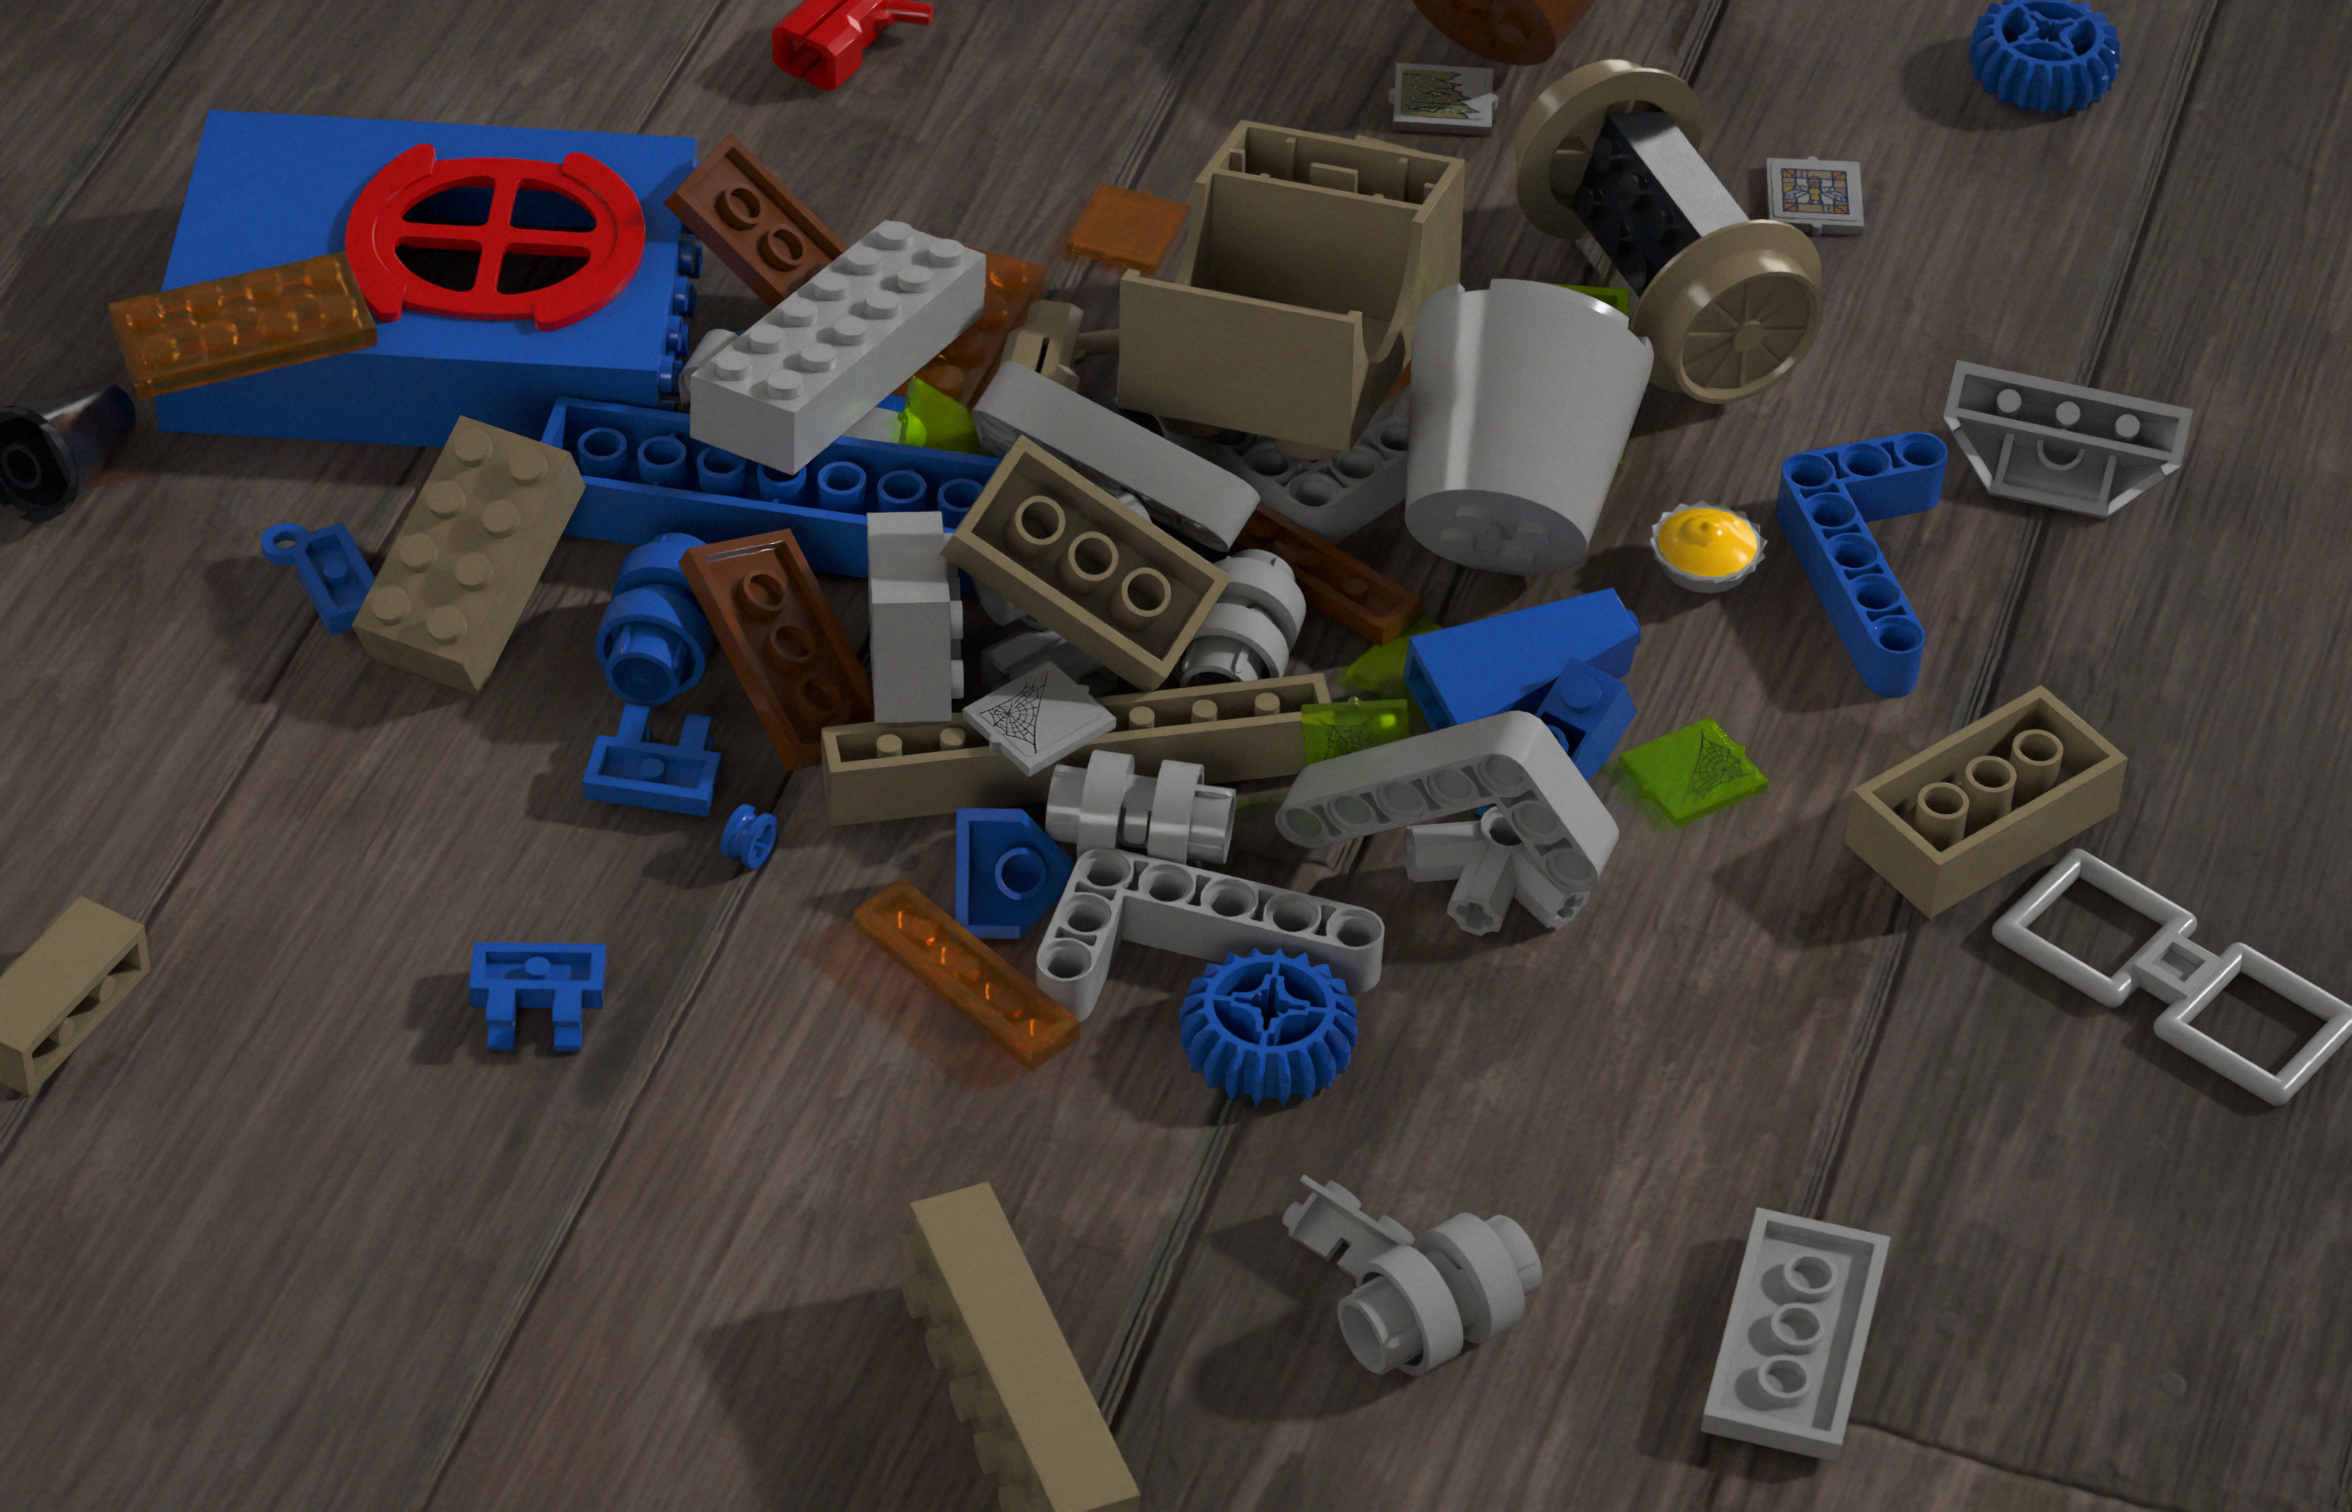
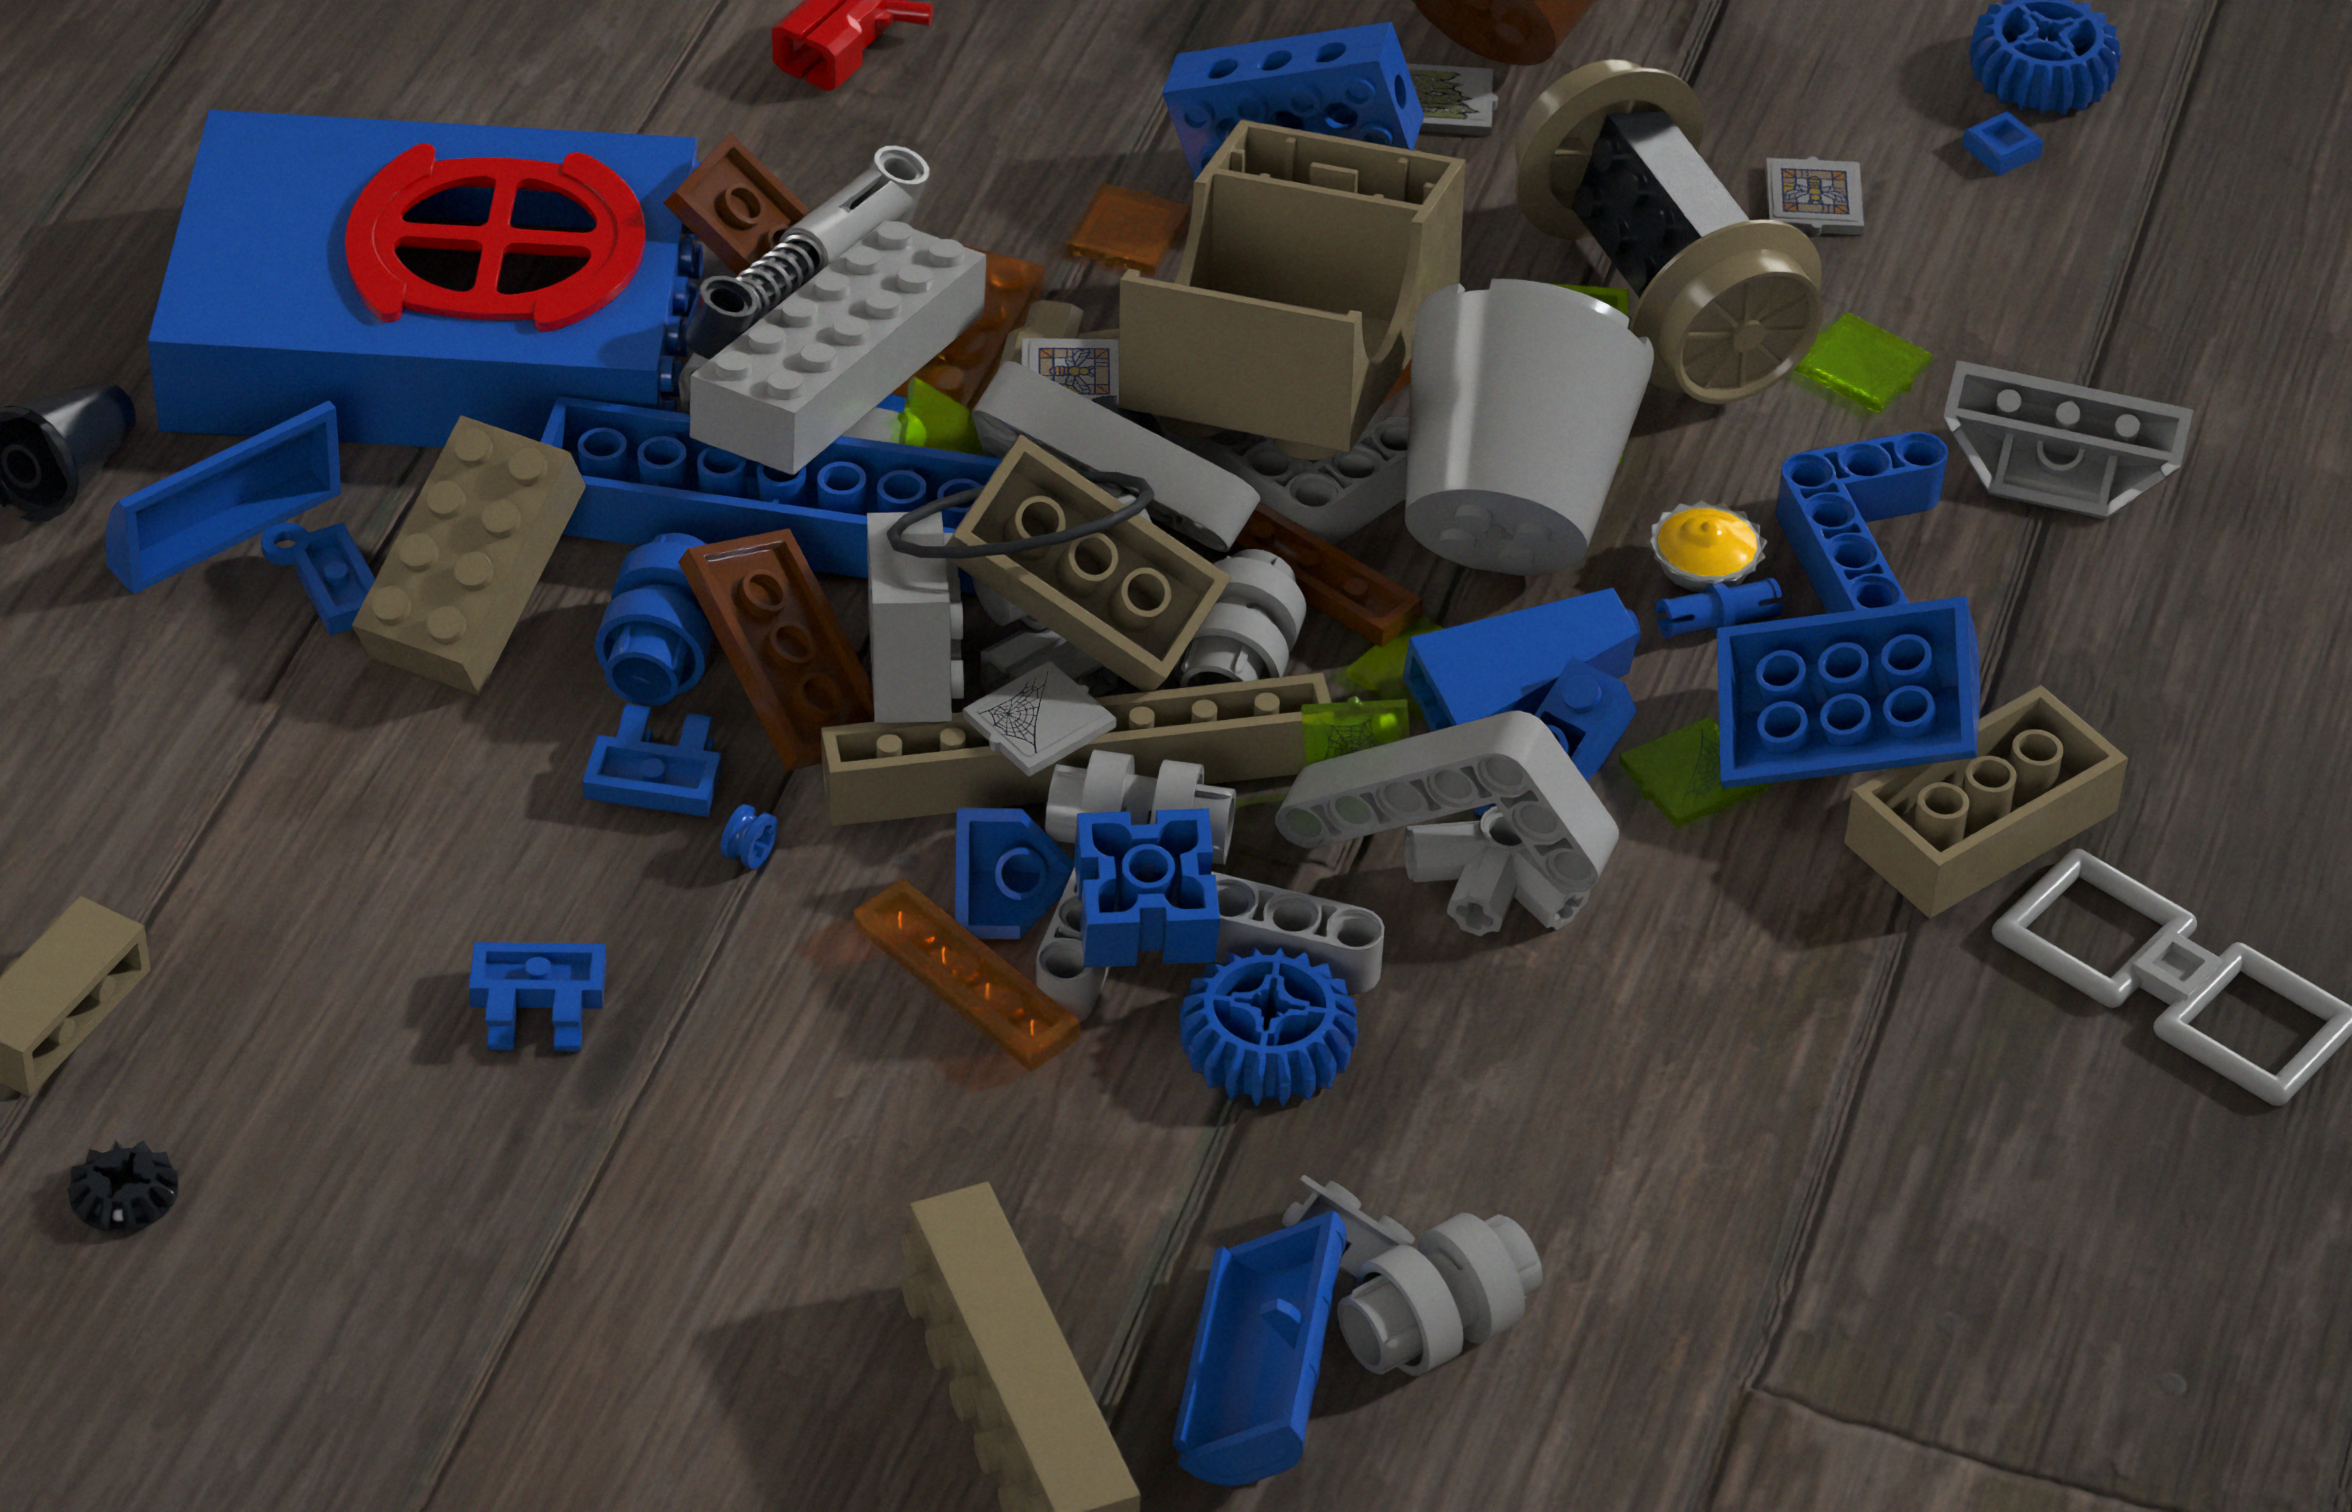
clear orange plate [108,251,378,400] -> none
light grey plate [1701,1207,1891,1462] -> none
none -> black gear [67,1139,179,1232]
none -> blue slope [106,401,341,595]
none -> piece [683,146,929,359]
none -> black piece [887,471,1154,559]
none -> piece [1022,338,1119,400]
none -> blue brick [1074,808,1220,967]
none -> blue brick [1162,21,1424,180]
none -> blue container [1172,1210,1347,1486]
none -> blue pin [1655,578,1783,638]
none -> blue slope [1717,596,1981,789]
none -> clear neon green piece [1794,312,1933,414]
none -> blue tile [1962,111,2044,176]

